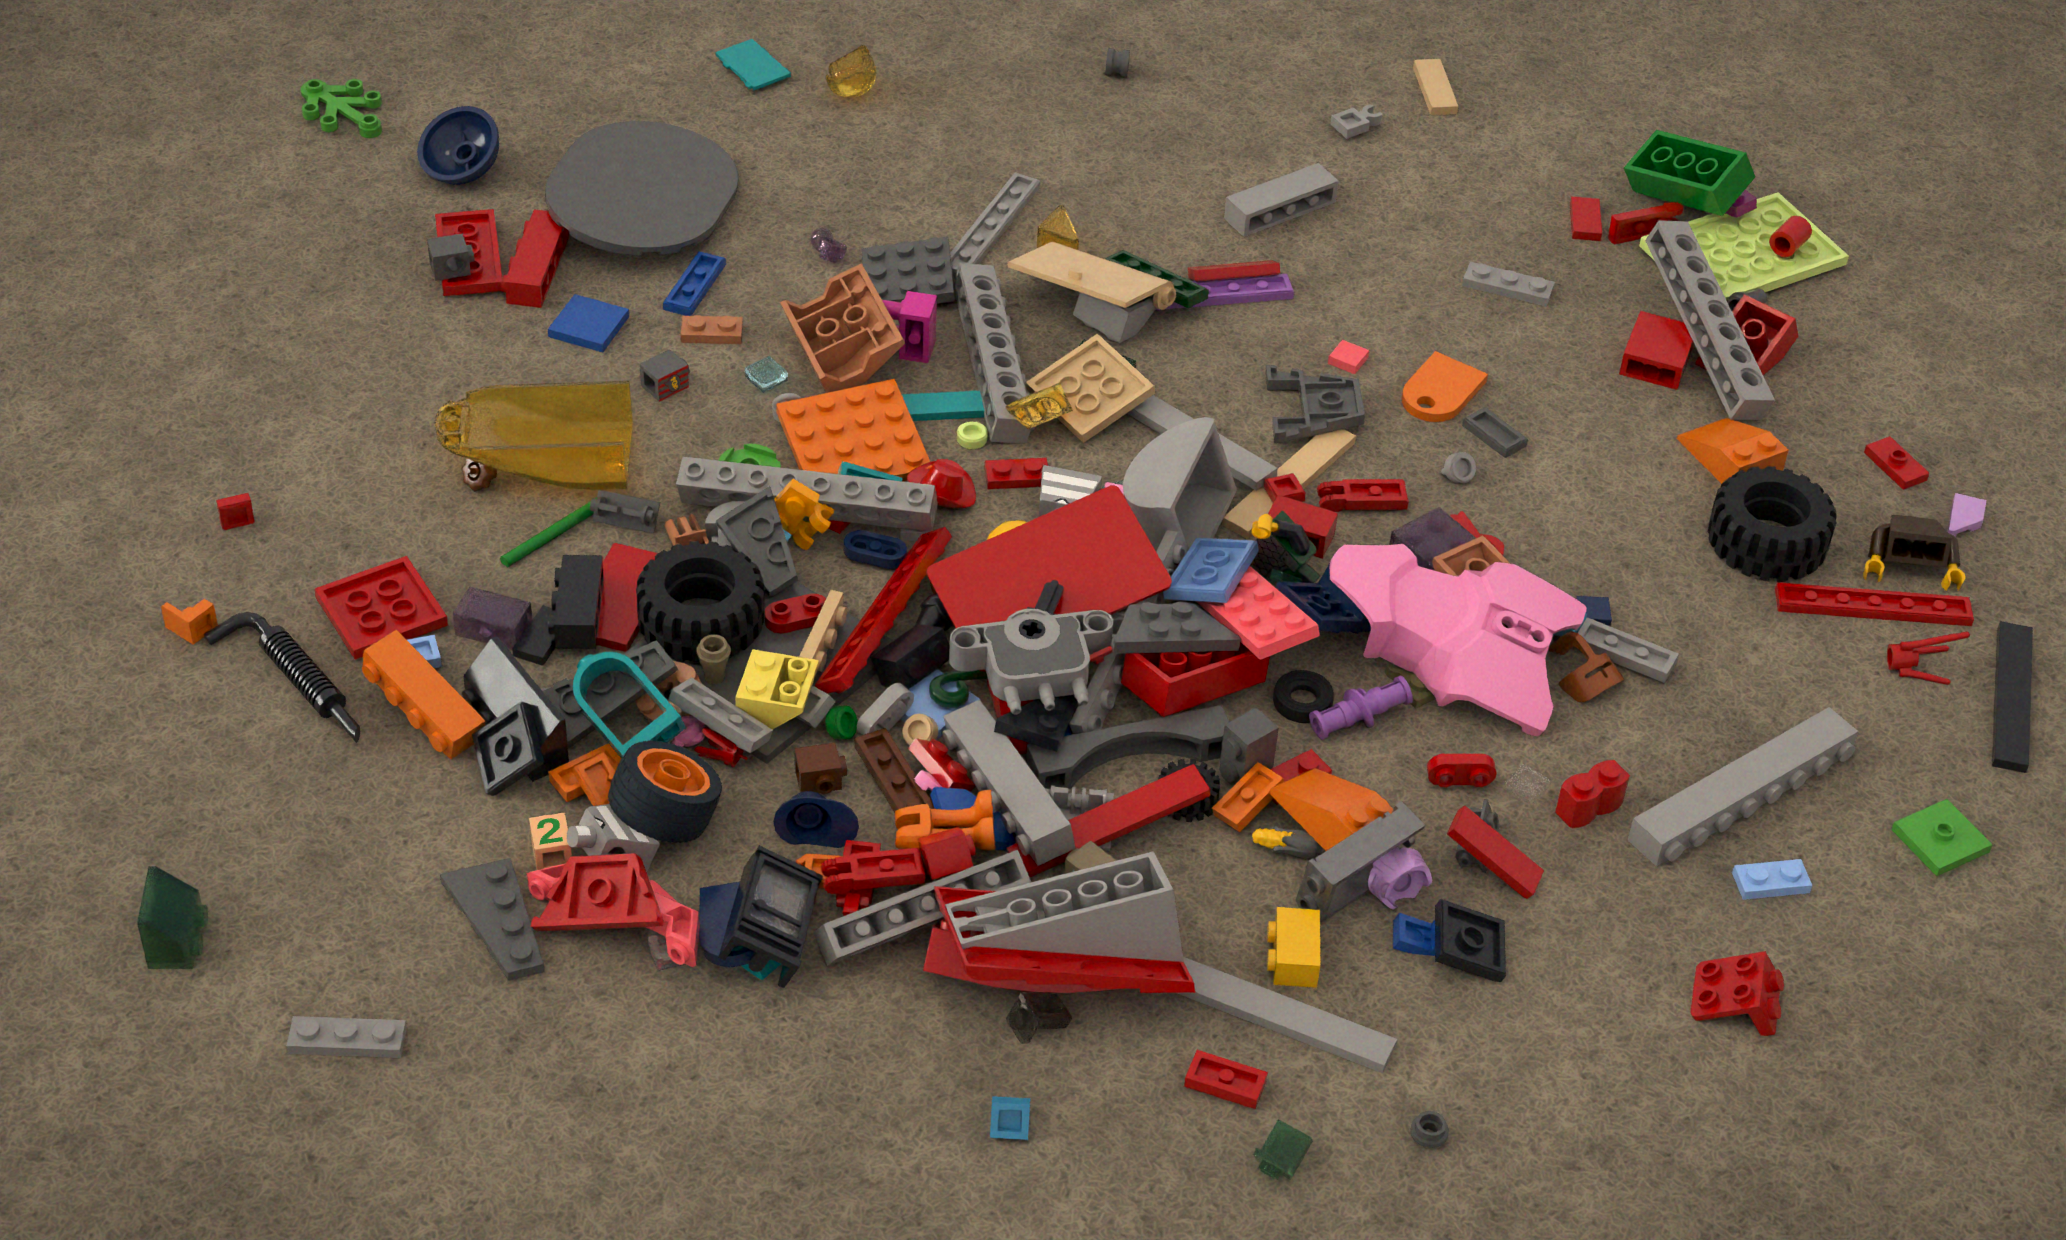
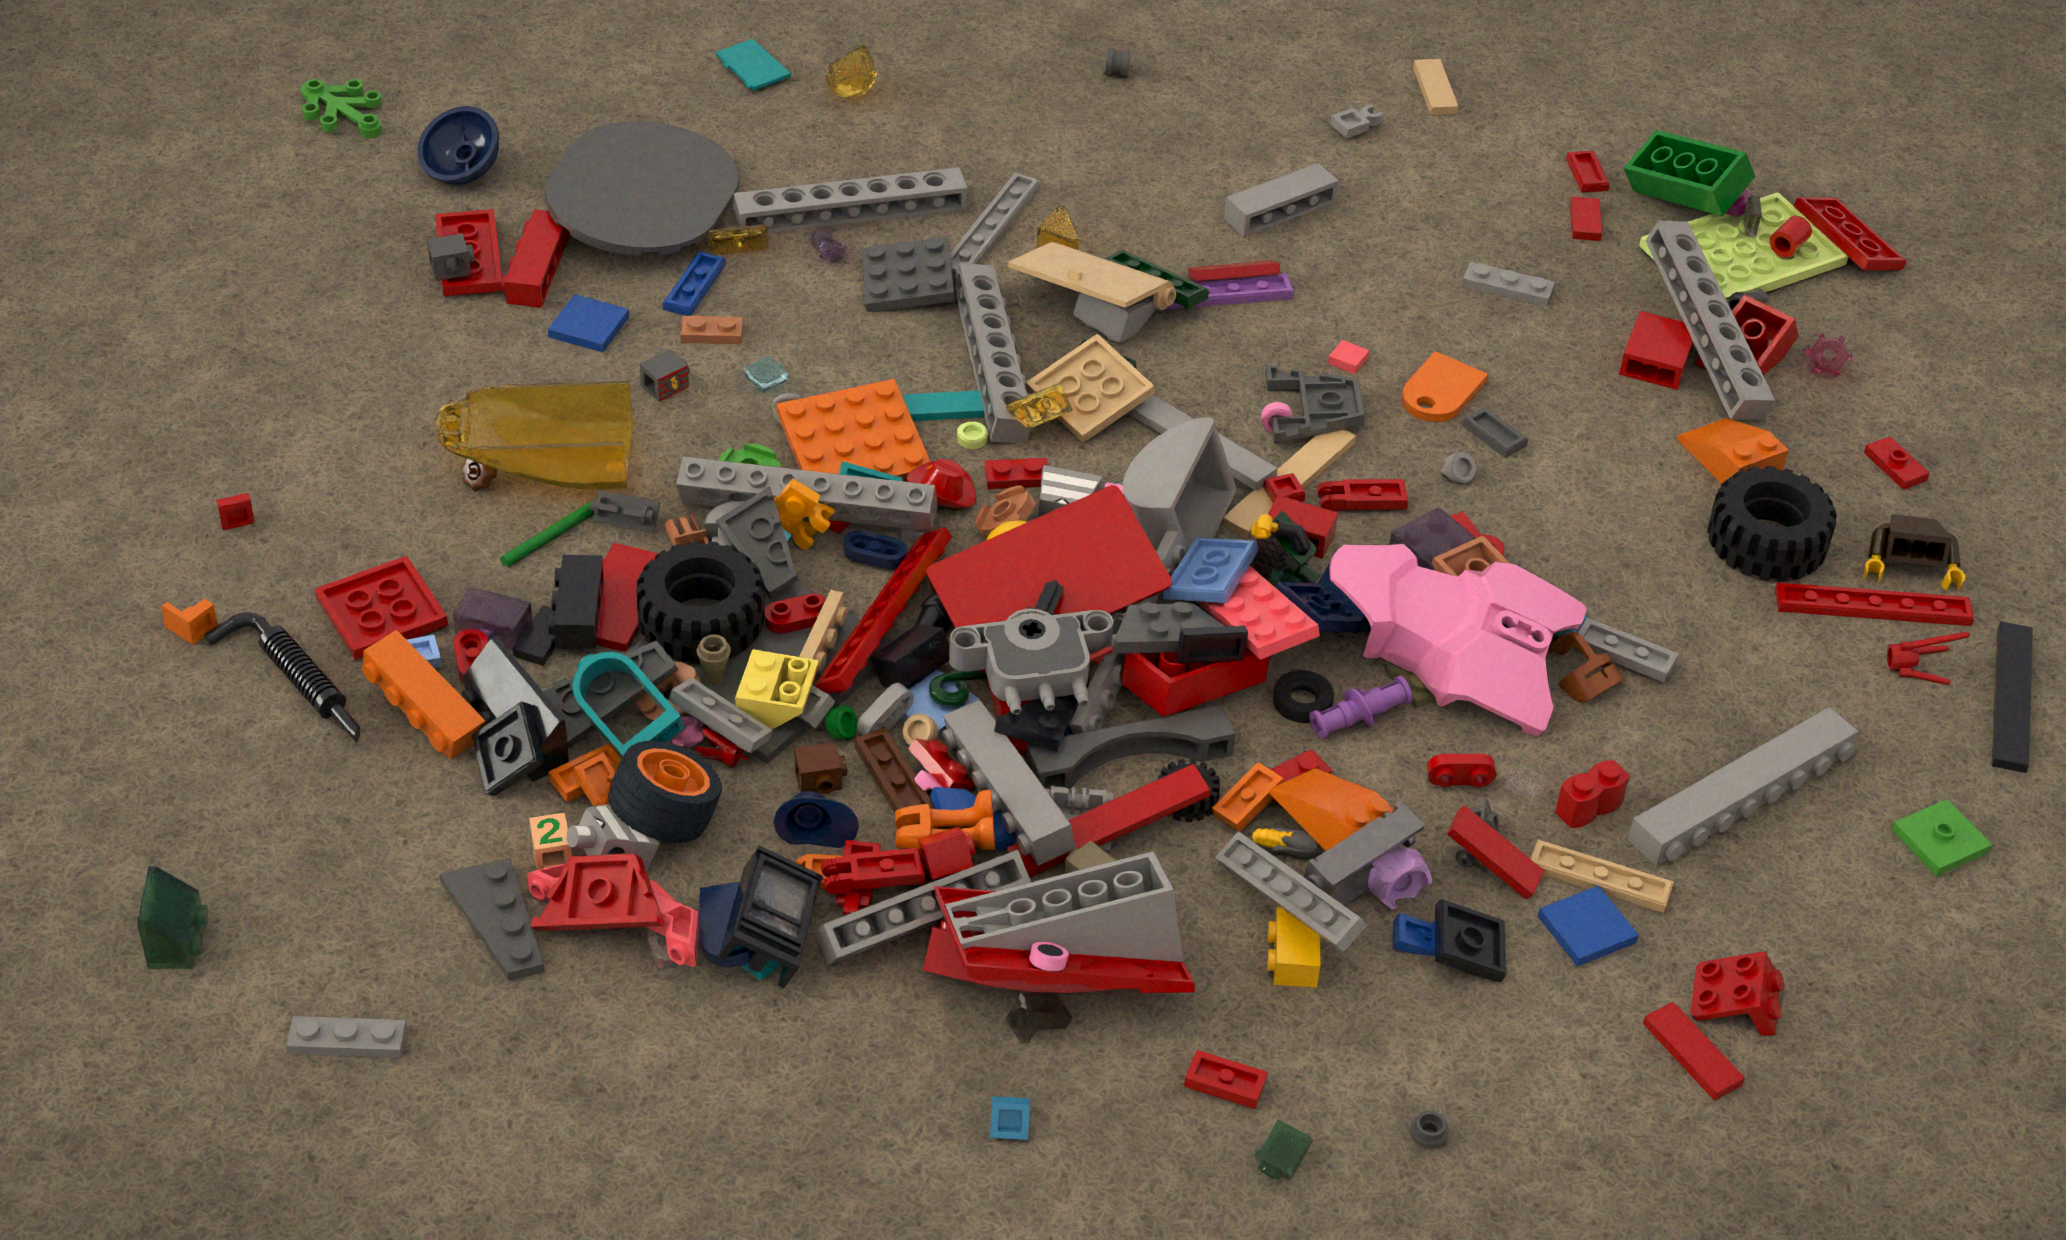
nougat piece [780,263,905,393] -> none
dark pink brick [882,291,937,363] -> none
light grey tile [1177,957,1397,1073] -> none
dark grey brick [1219,707,1279,784] -> none
dark blue tile [1576,596,1612,626] -> none
red hinge [1608,202,1684,245] -> none
light blue plate [1732,859,1812,900] -> none
lavender tile [1947,493,1987,537] -> none
none -> red plate [453,629,488,683]
none -> clear yellow slope [707,224,768,255]
none -> light grey brick [734,167,967,236]
none -> nougat plate [975,486,1037,540]
none -> bright pink tile [1029,942,1069,972]
none -> black tile [1176,625,1248,664]
none -> light grey plate [1215,831,1367,953]
none -> bright pink tile [1261,402,1292,432]
none -> tan tile [1531,839,1674,913]
none -> blue tile [1538,886,1639,967]
none -> red tile [1566,150,1610,193]
none -> red tile [1643,1002,1745,1101]
none -> clear smoke tile [1743,196,1762,237]
none -> red tile [1793,197,1907,270]
none -> clear pink rock [1805,332,1853,377]

